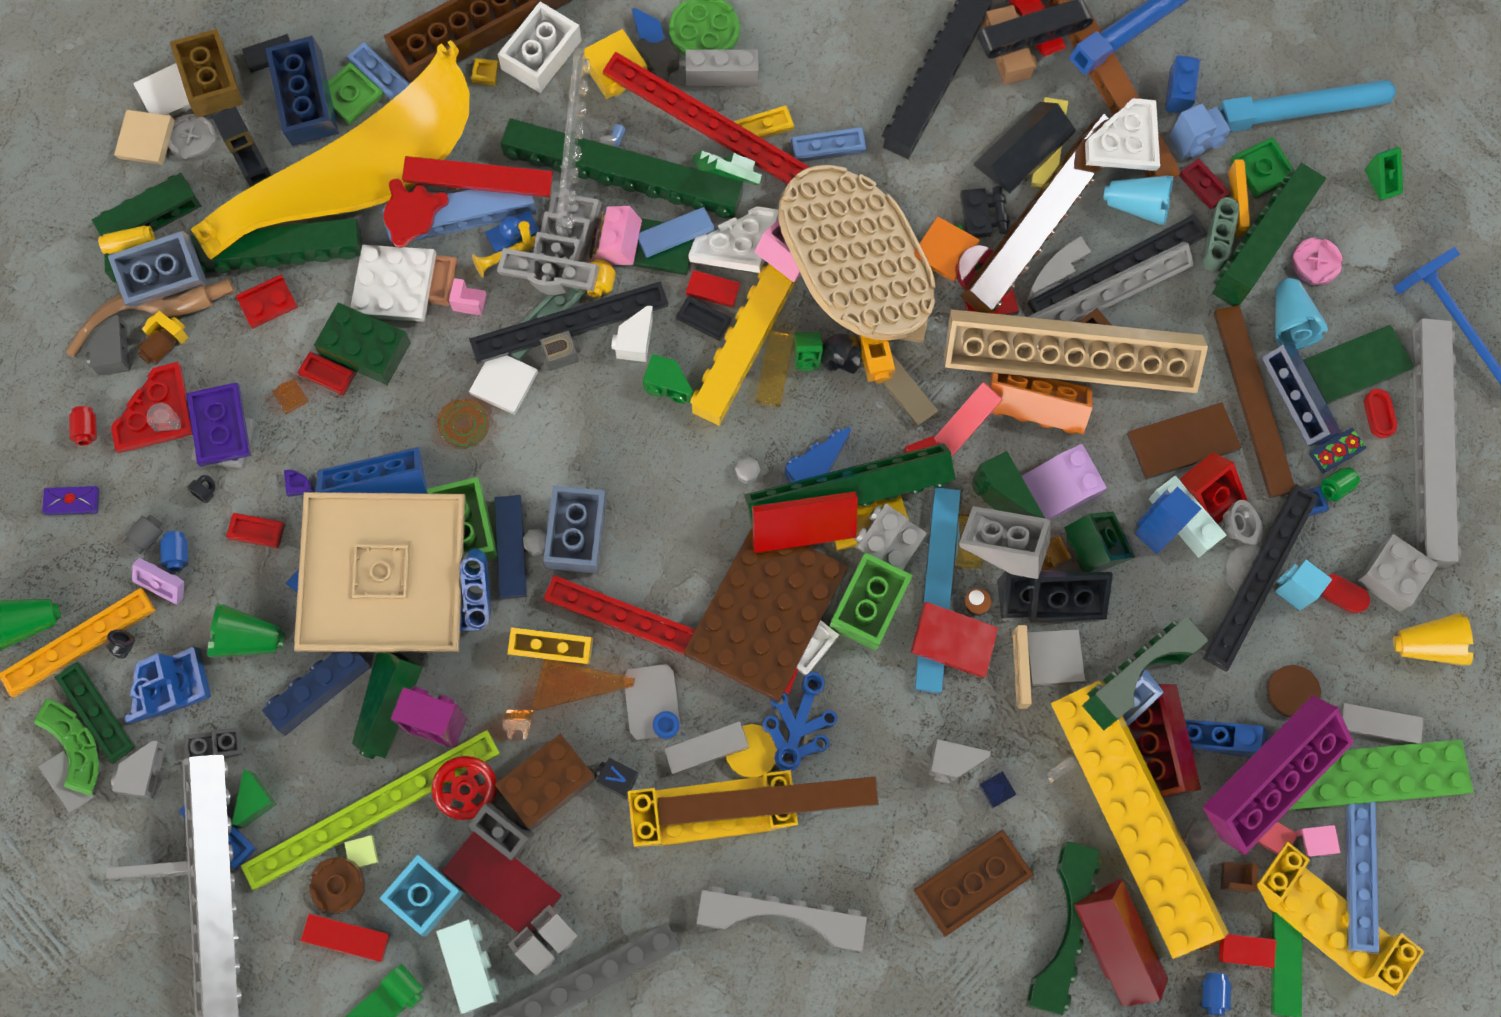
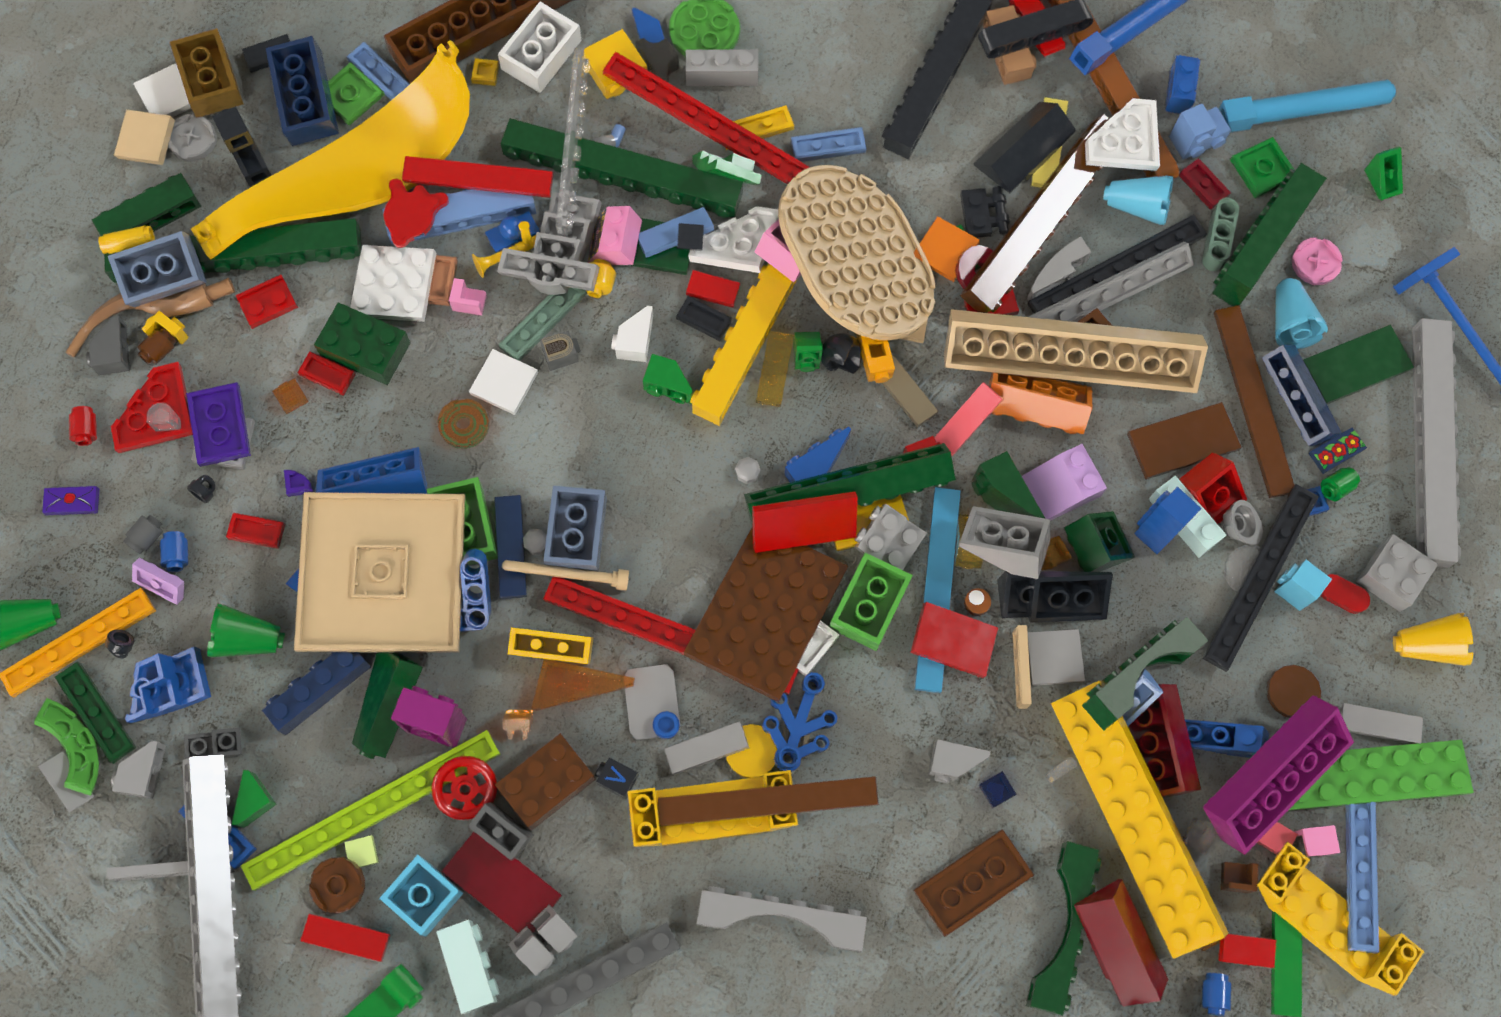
black tile [469,281,669,364] -> none
light orange tile [1228,160,1250,237] -> none
red tile [1363,389,1398,439] -> none
none -> tan piece [502,560,629,591]
none -> black tile [677,223,704,251]

